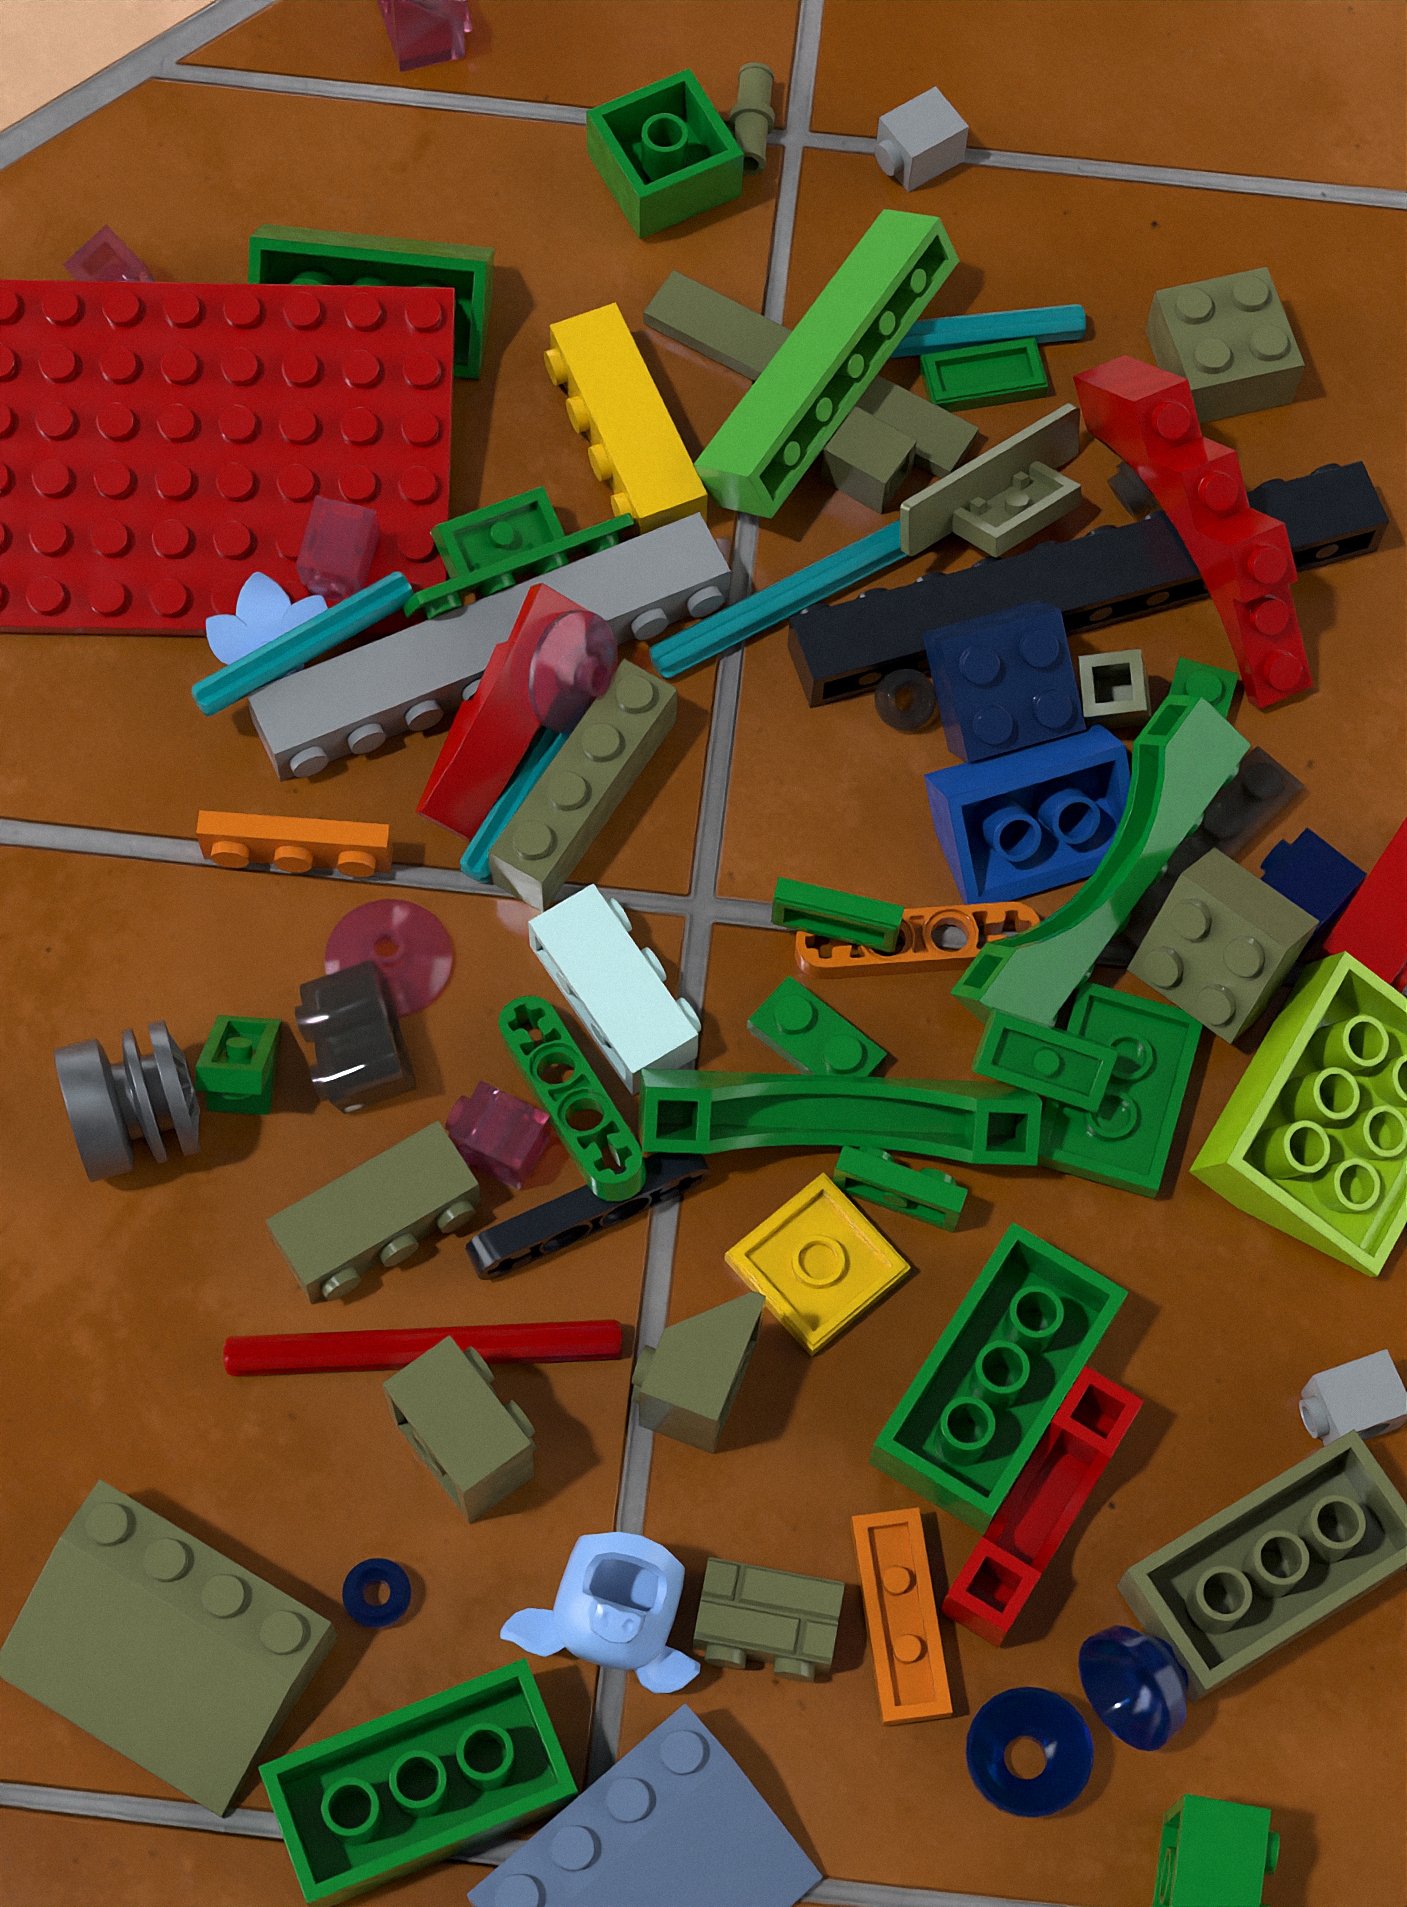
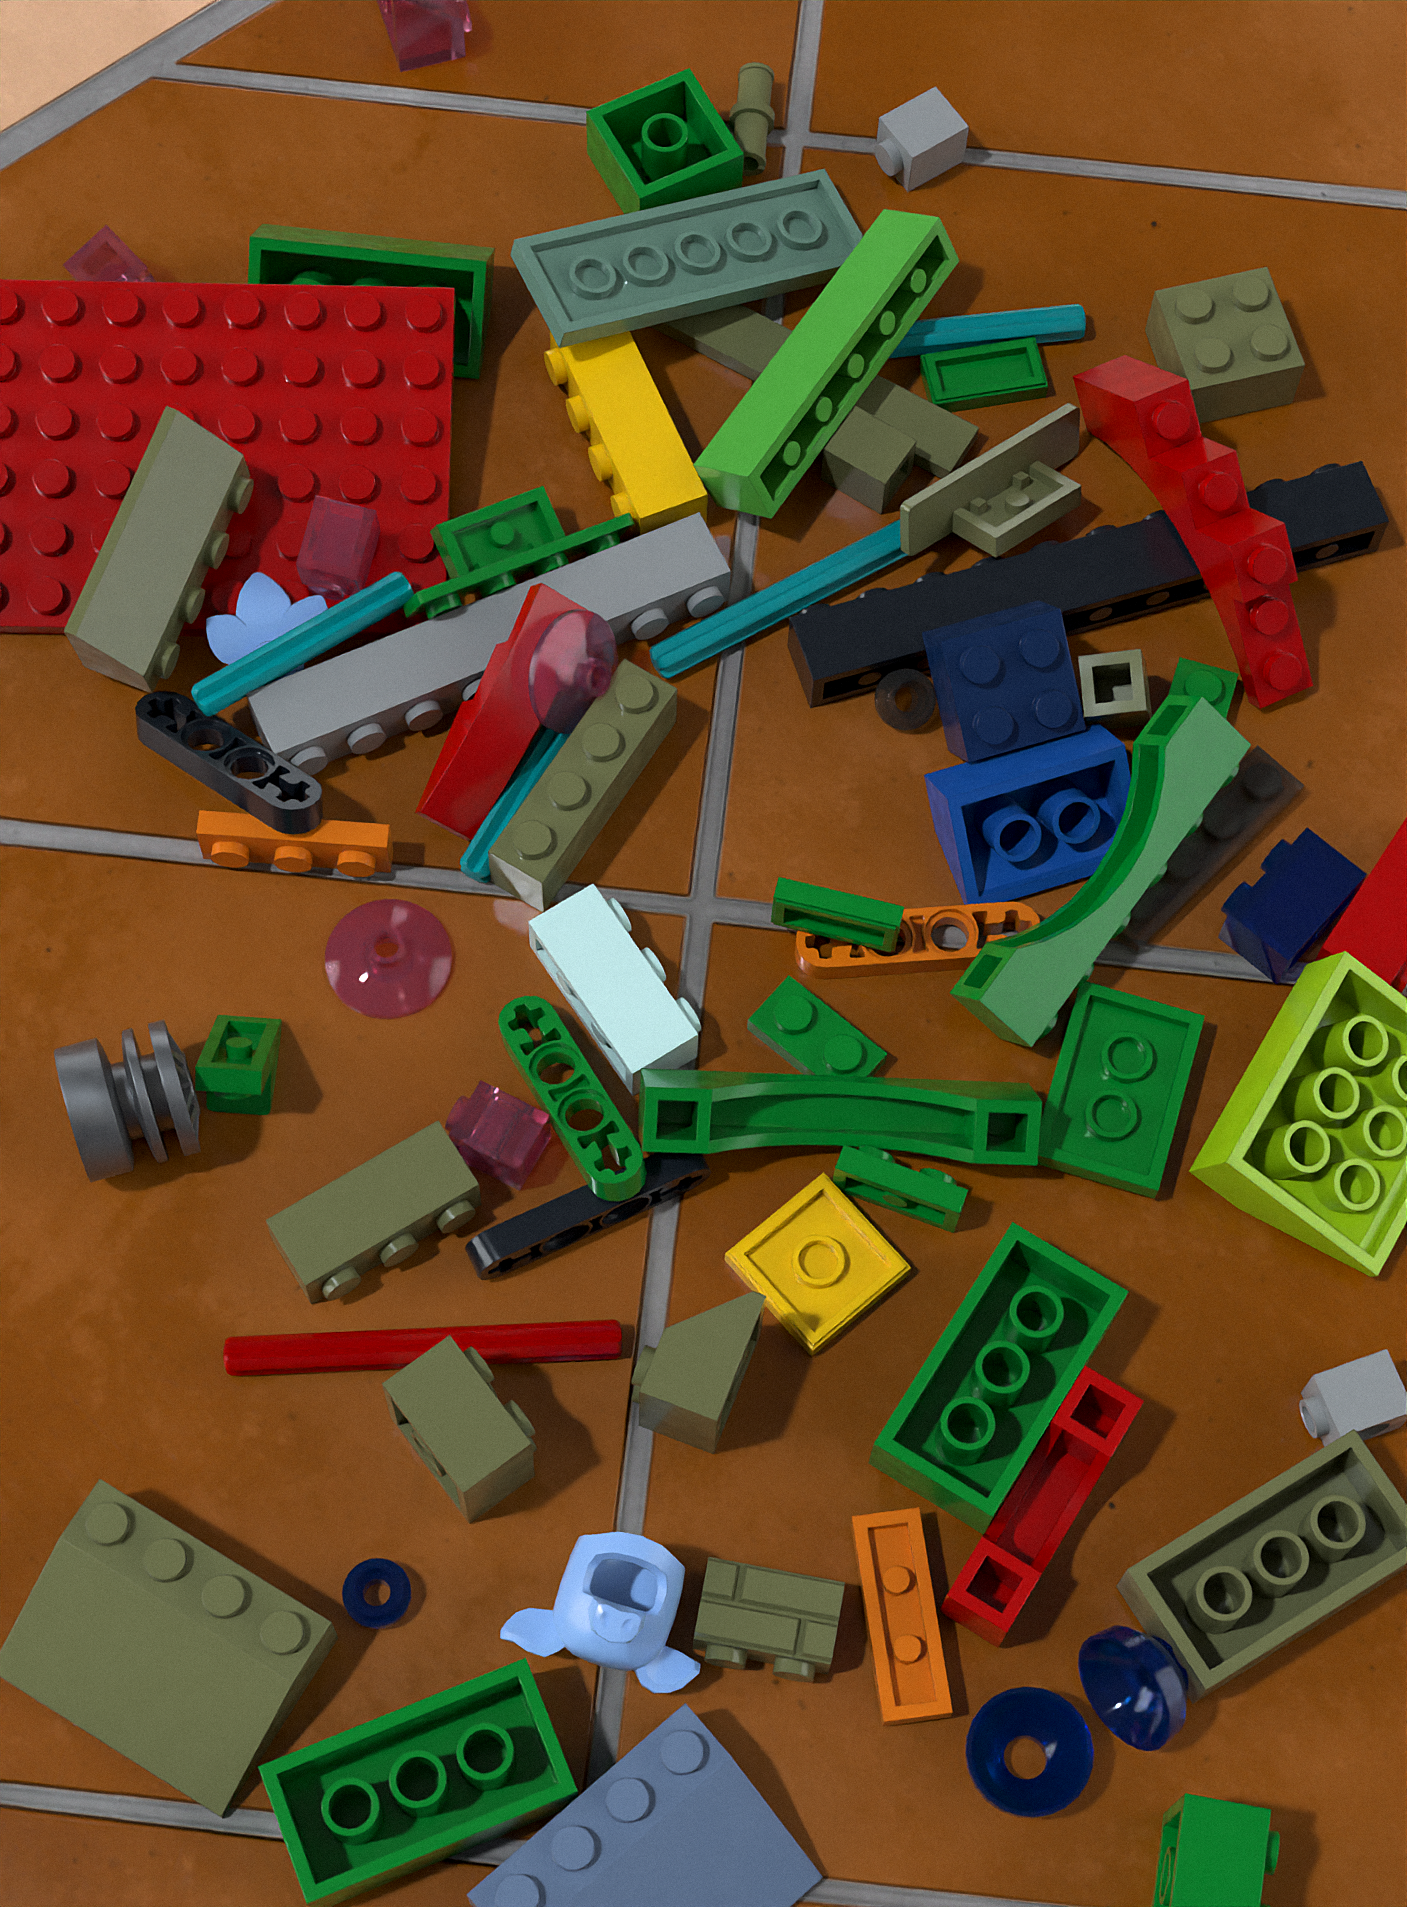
clear smoke brick [295,959,417,1115] -> none
green plate [971,1007,1119,1113] -> none
clear smoke plate [1107,461,1159,519] -> none
olive brick [1127,847,1320,1044] -> none
none -> olive slope [64,406,254,693]
none -> black beam [135,691,323,835]
none -> sand green plate [510,169,863,348]

